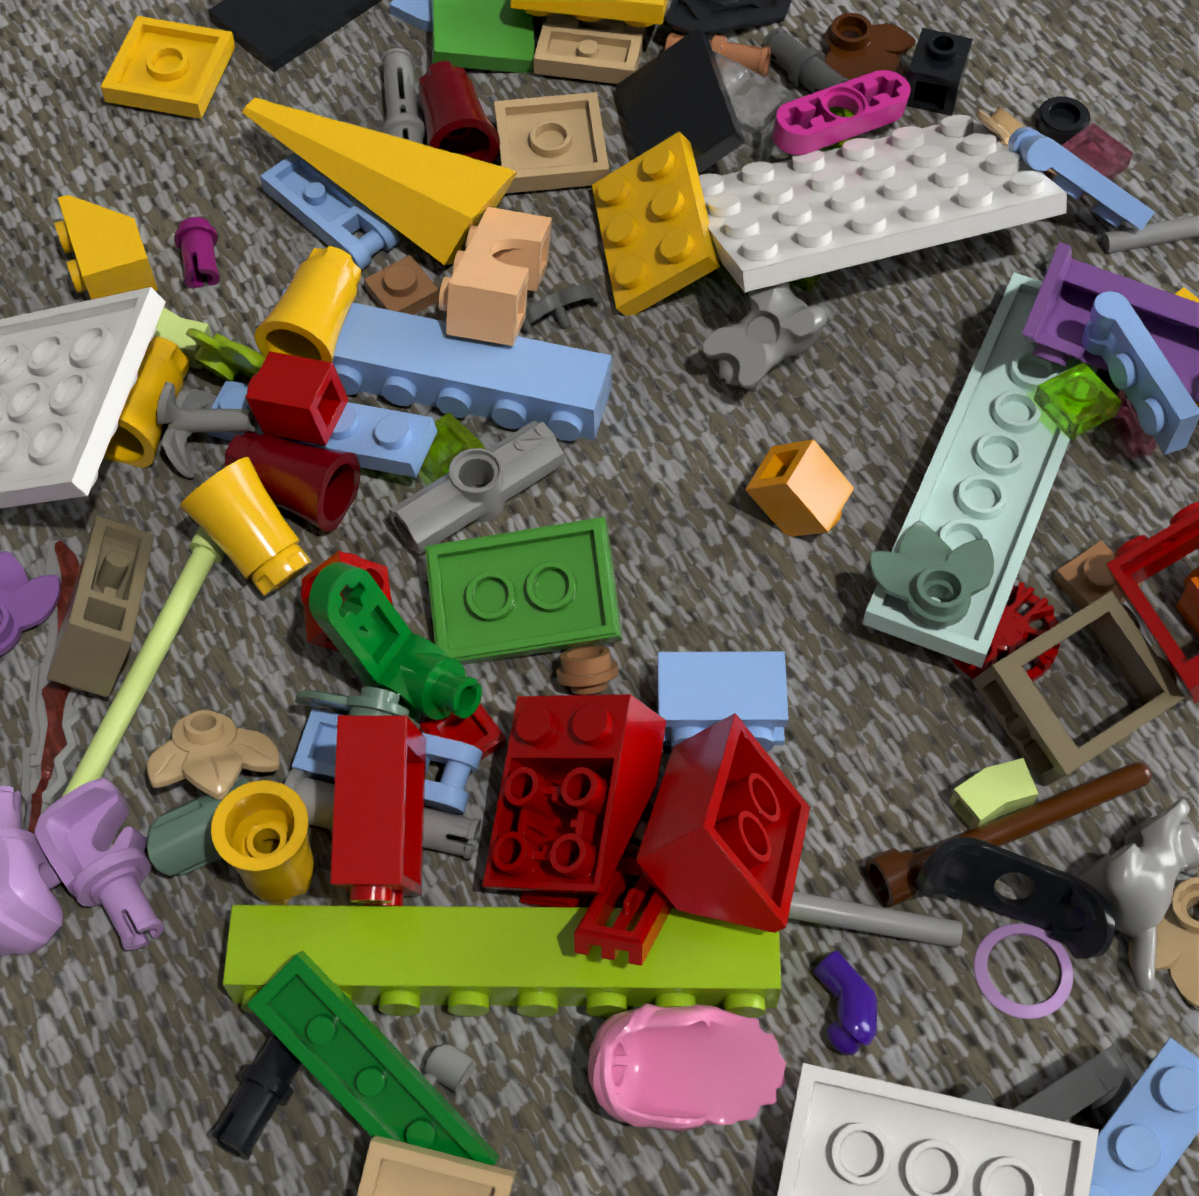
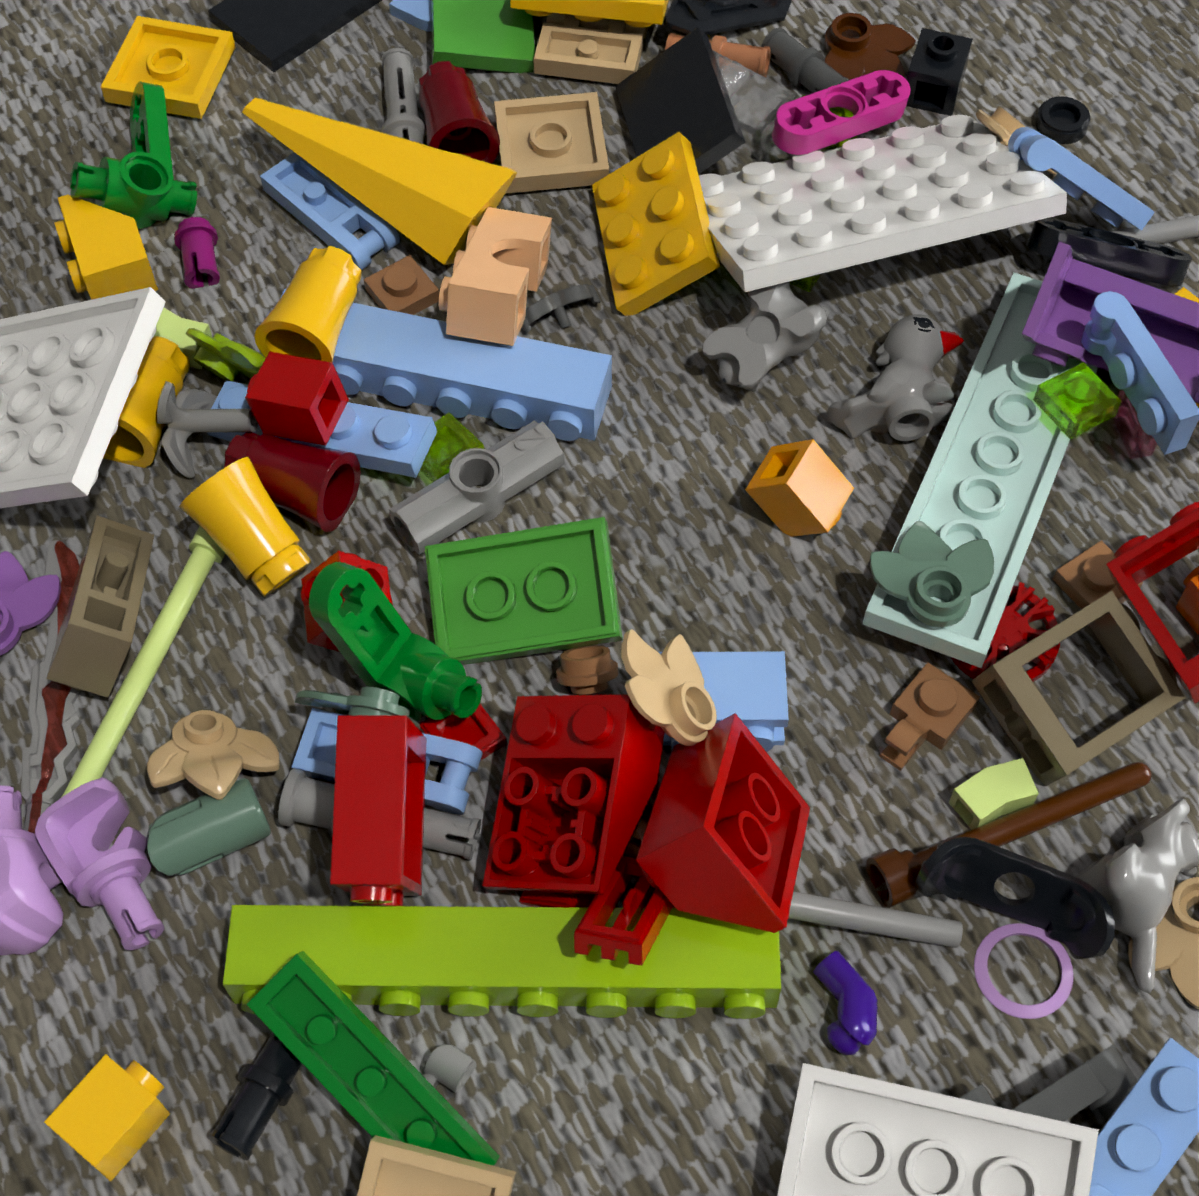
yellow plant [211,780,314,905] -> none
bright pink hair [588,1003,786,1132] -> none
clear pink plate [1062,123,1133,180] -> none
none -> yellow brick [44,1054,170,1182]
none -> green piece [70,81,197,229]
none -> tan plate [621,629,717,746]
none -> light grey animal [827,314,964,441]
none -> medium nougat plate [880,662,980,771]
none -> black beam [1027,218,1192,287]

